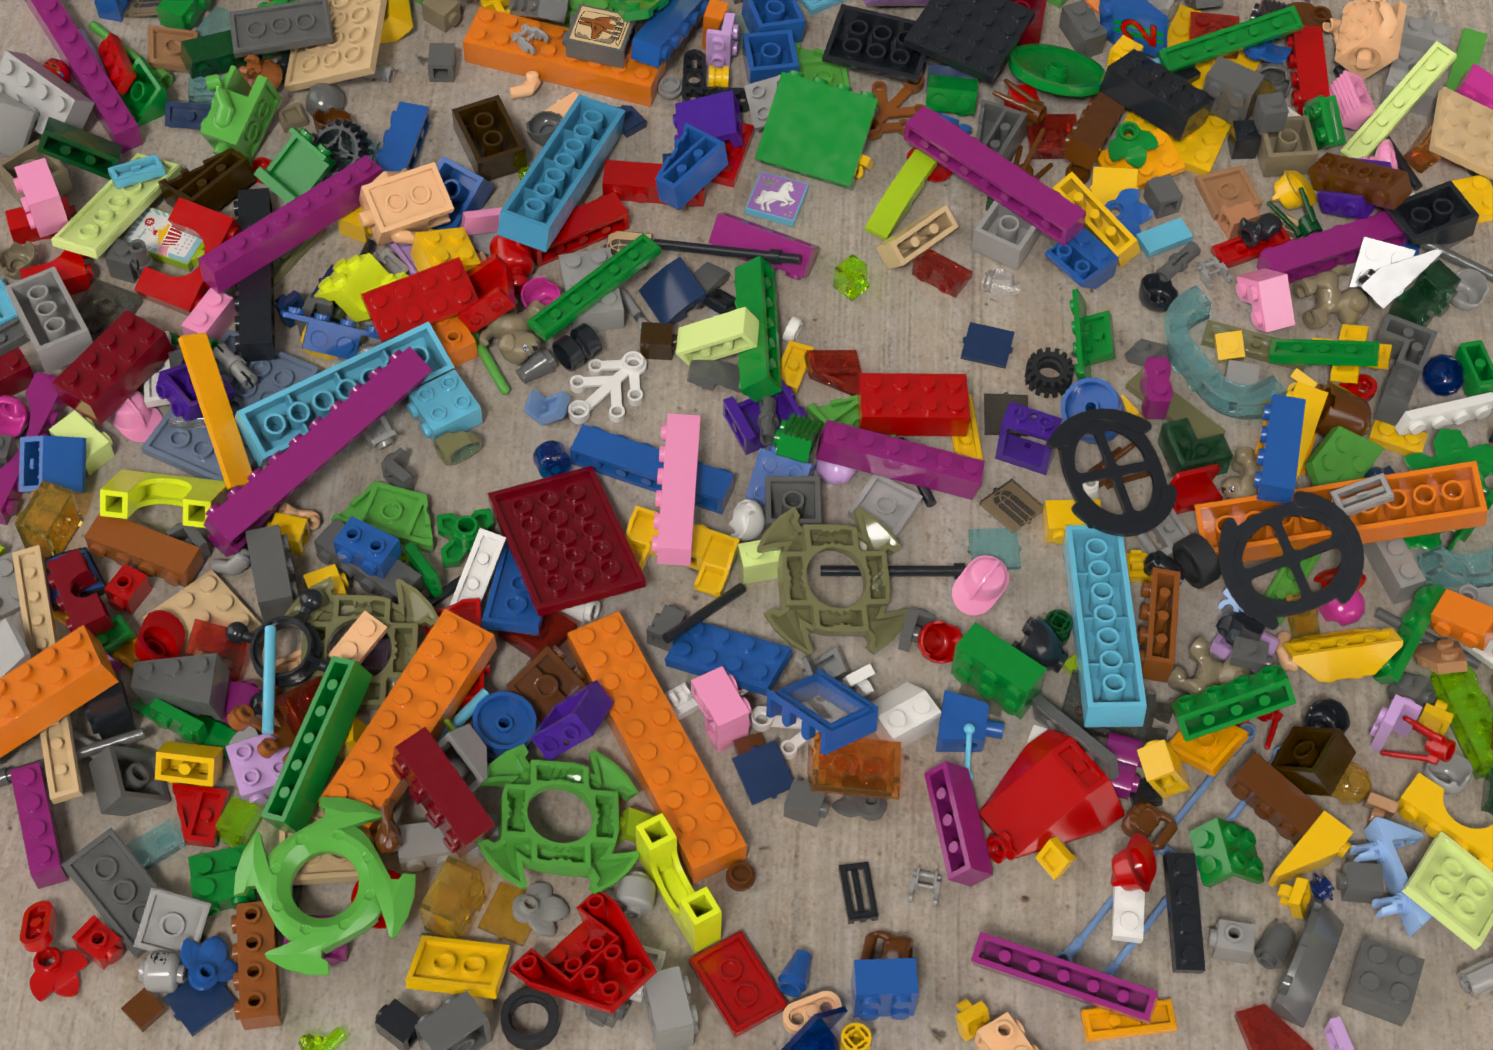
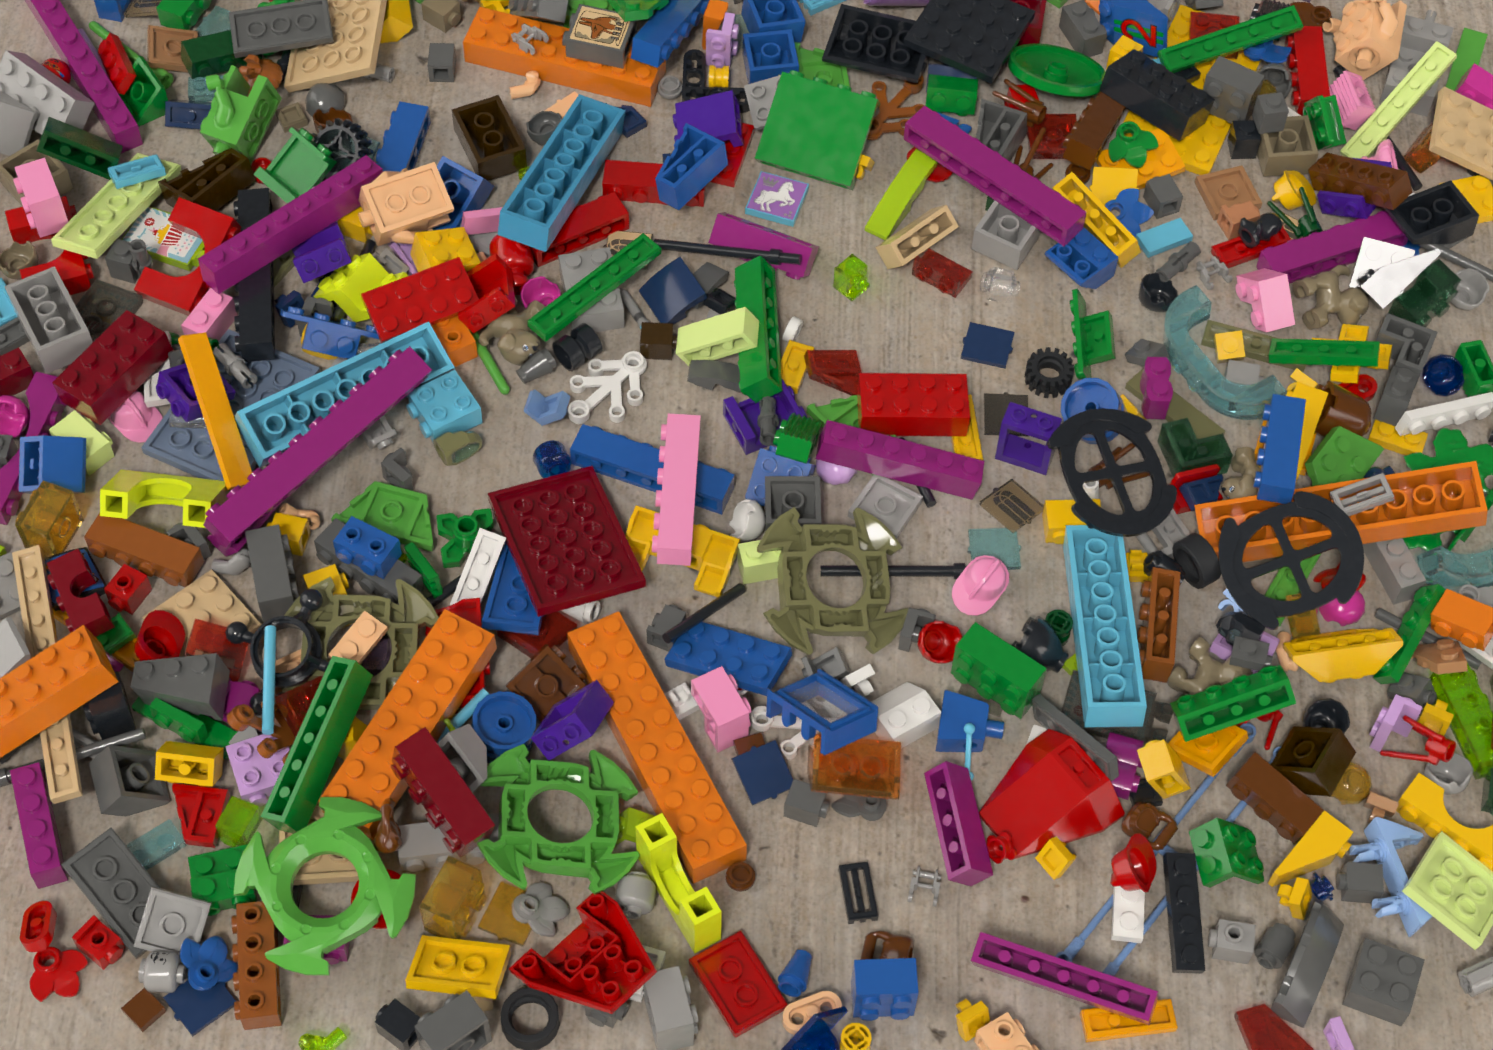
none -> dark purple panel [292,222,352,283]
none -> dark blue tile [1179,474,1224,511]

